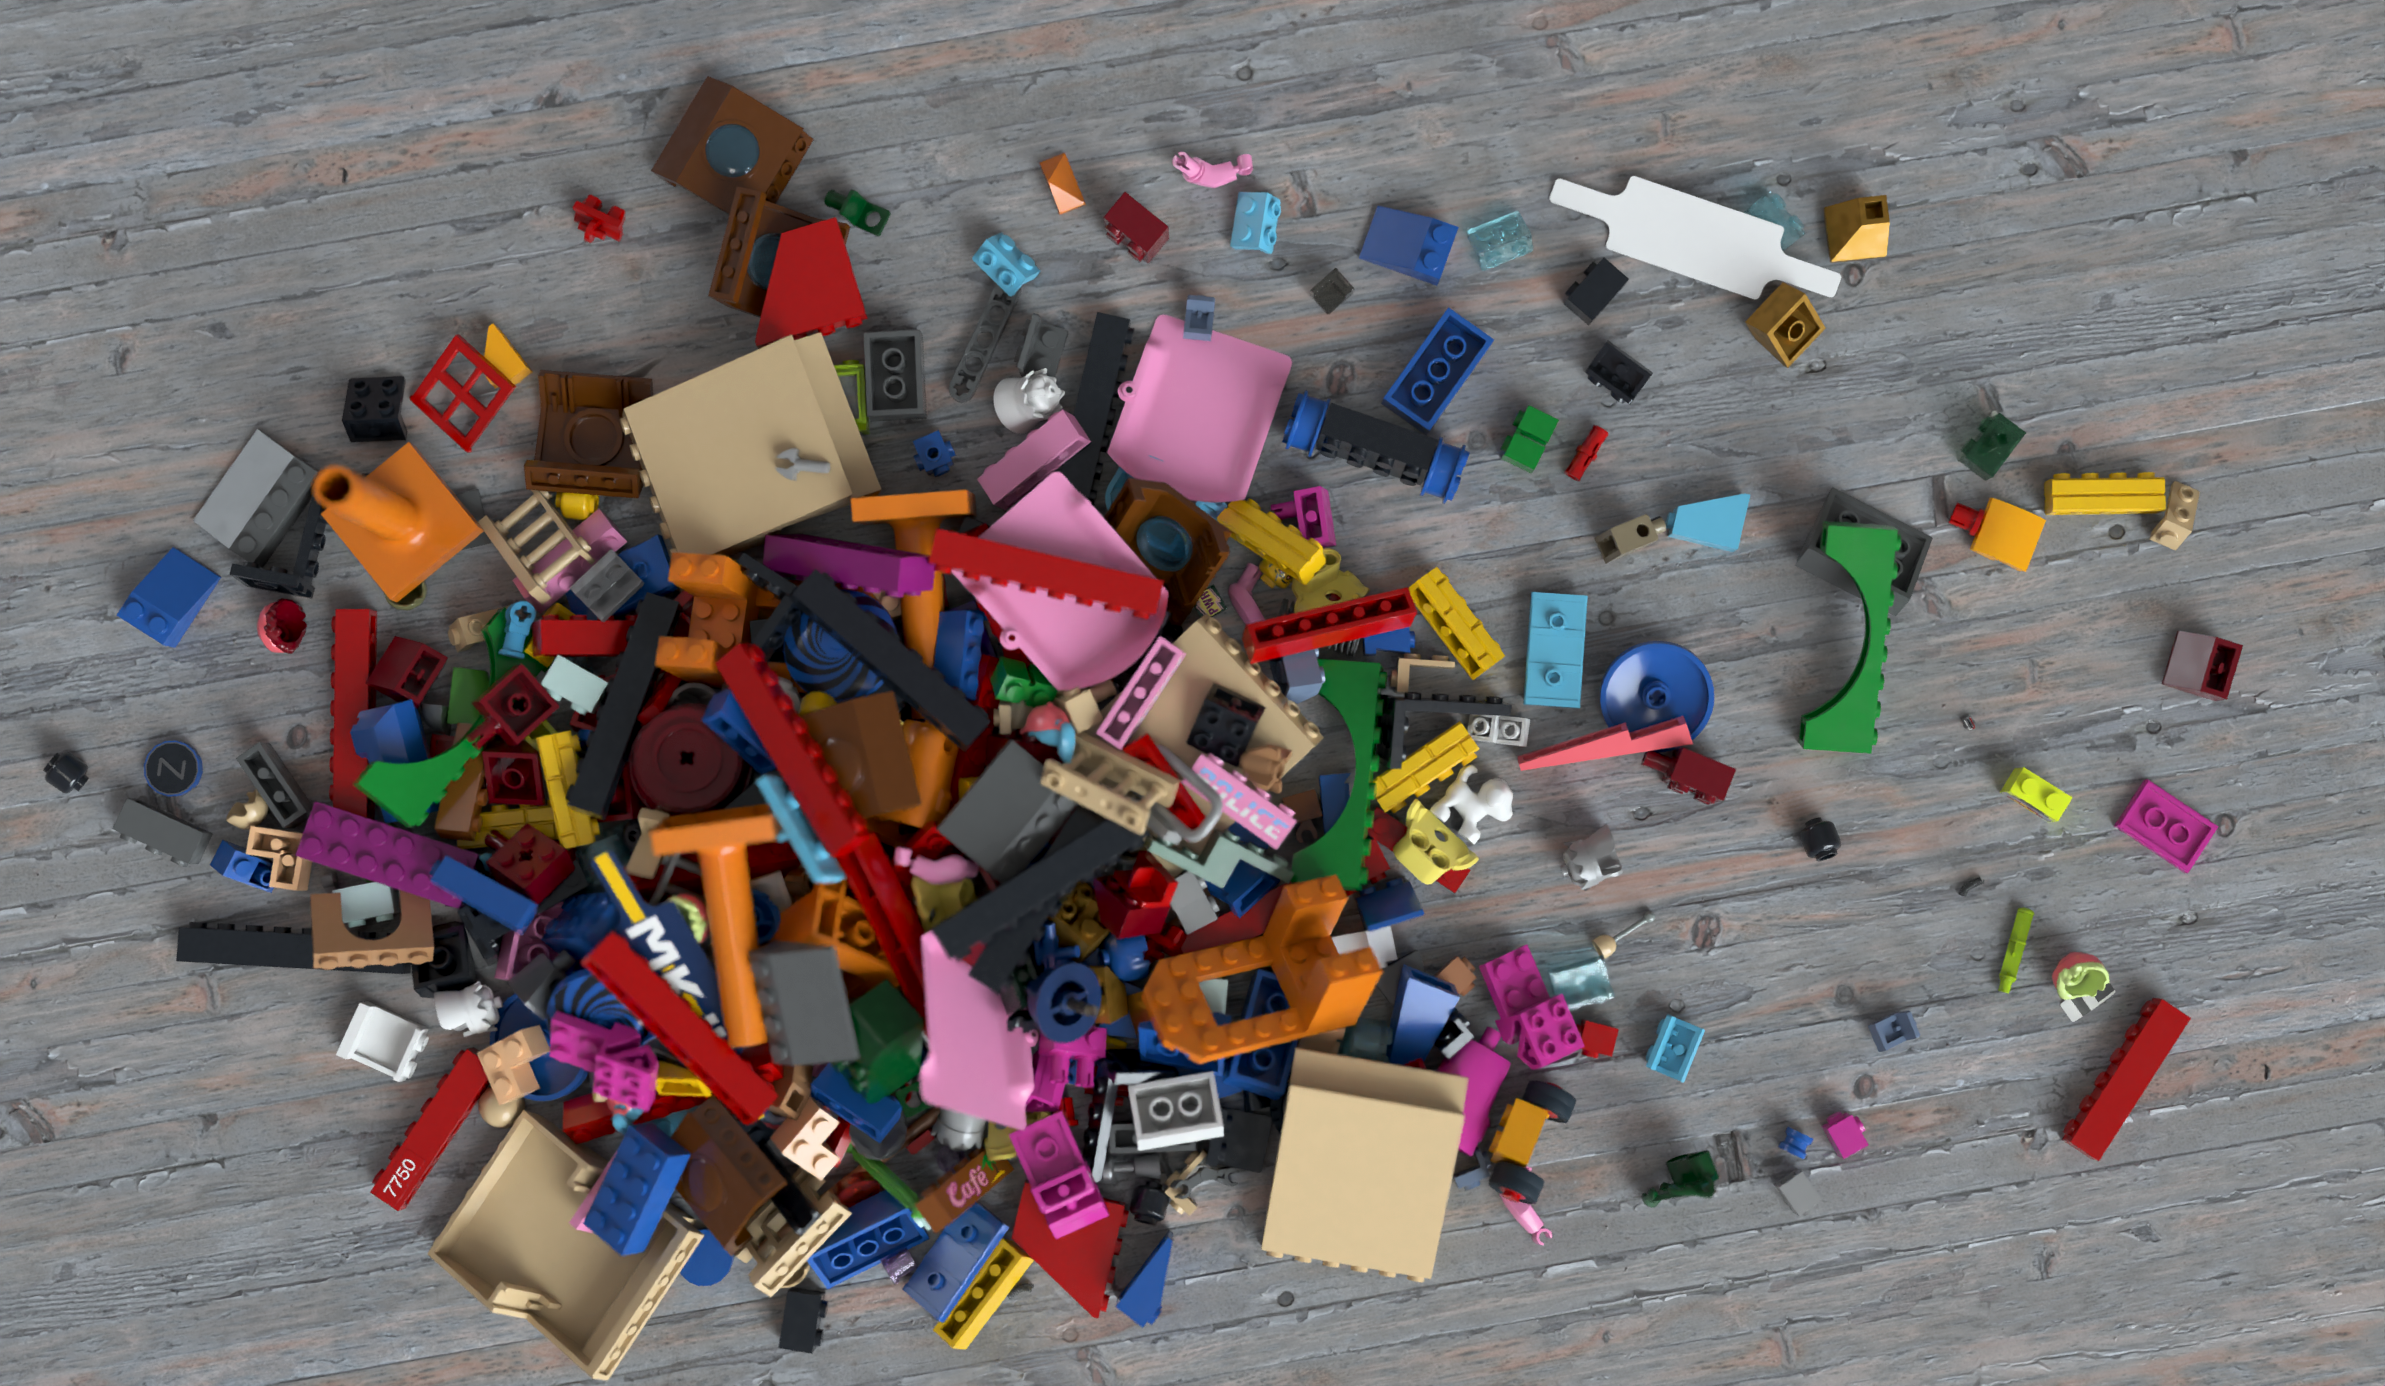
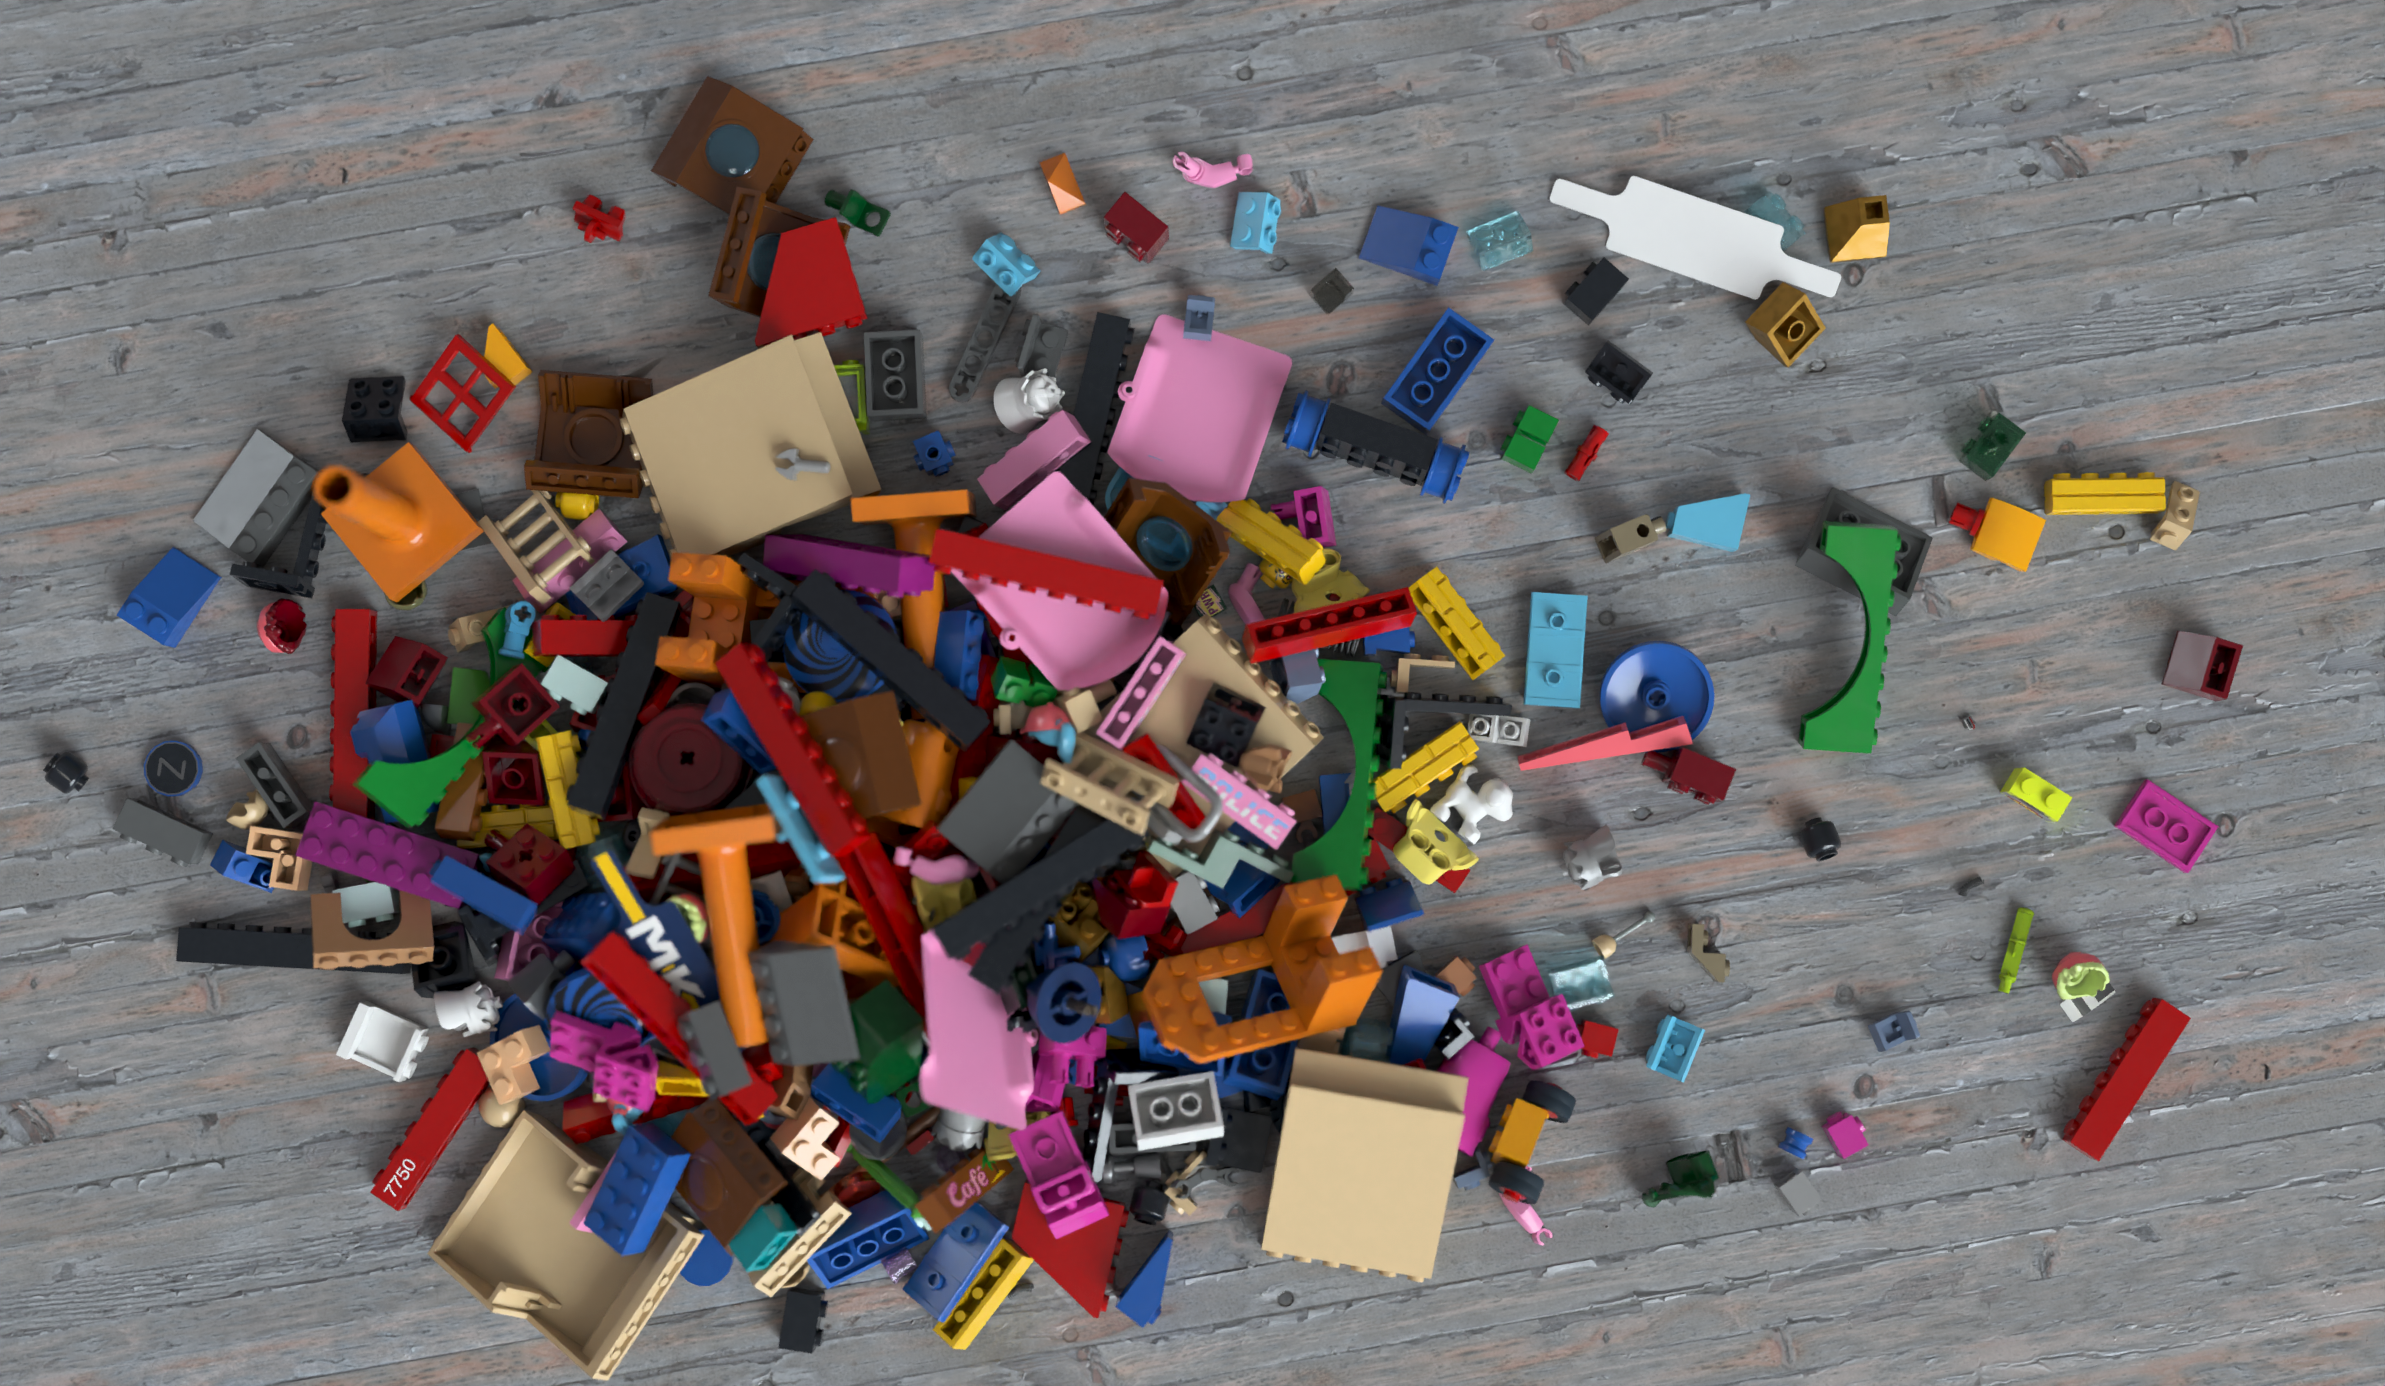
none -> dark grey brick [678,1001,752,1101]
none -> teal panel [728,1204,798,1272]
none -> dark tan slope [1687,923,1730,983]

